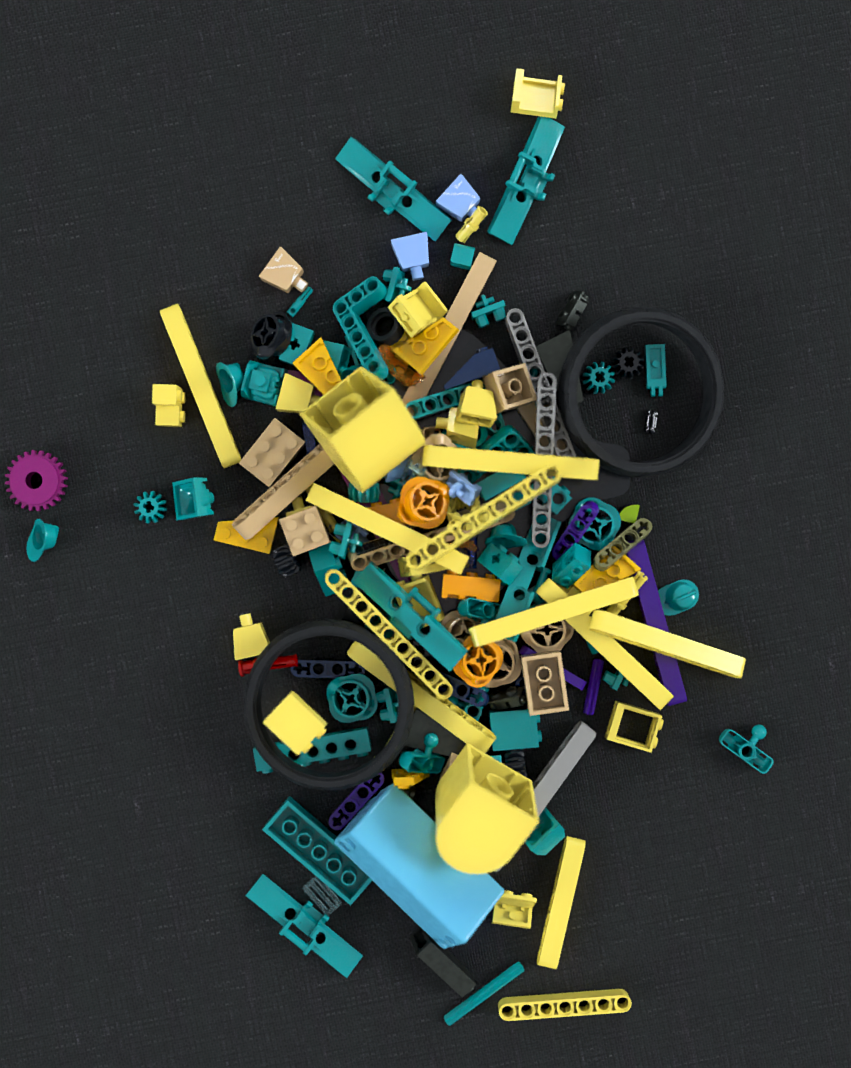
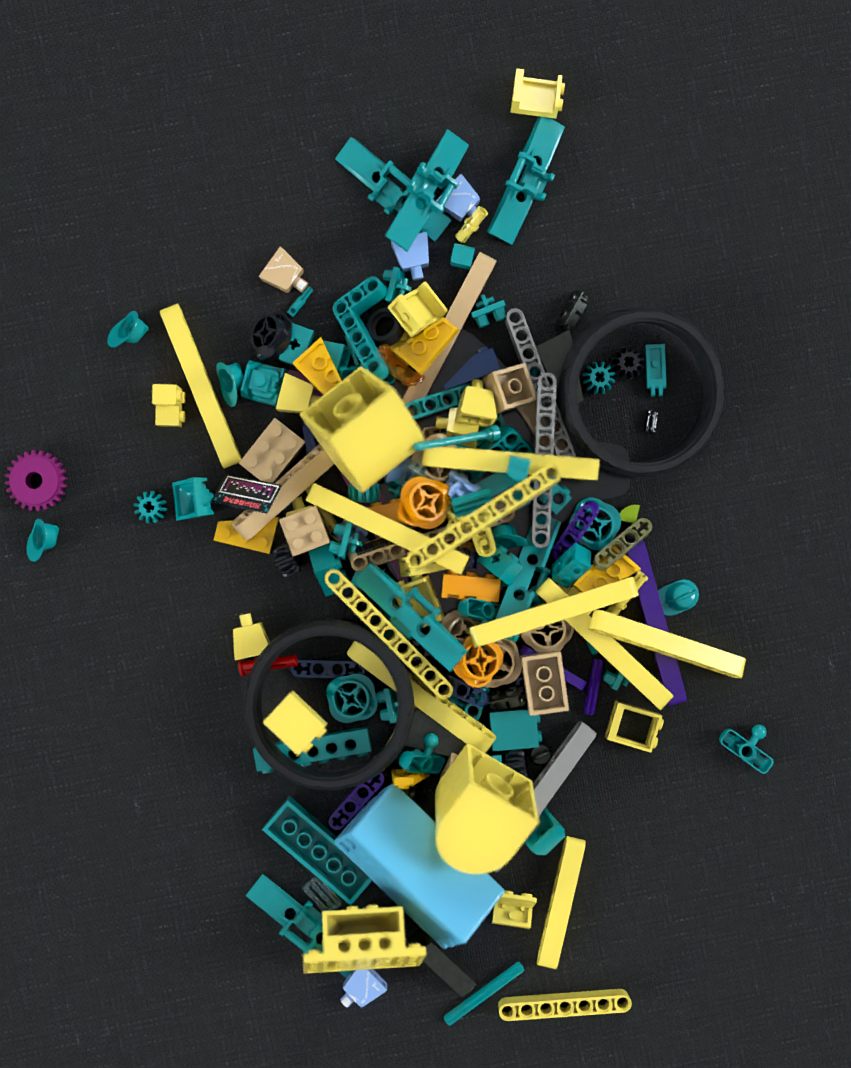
none -> teal piece [107,311,148,347]
none -> black sticker [211,474,282,514]
none -> light yellow wedge [303,905,426,974]
none -> light blue torso [340,969,387,1008]
none -> teal piece [385,129,469,252]
none -> teal piece [413,425,501,451]
none -> teal tile [451,488,492,518]
none -> light yellow plate [471,527,496,557]
none -> teal piece [506,454,531,480]
none -> pearl dark grey tile [531,744,550,764]

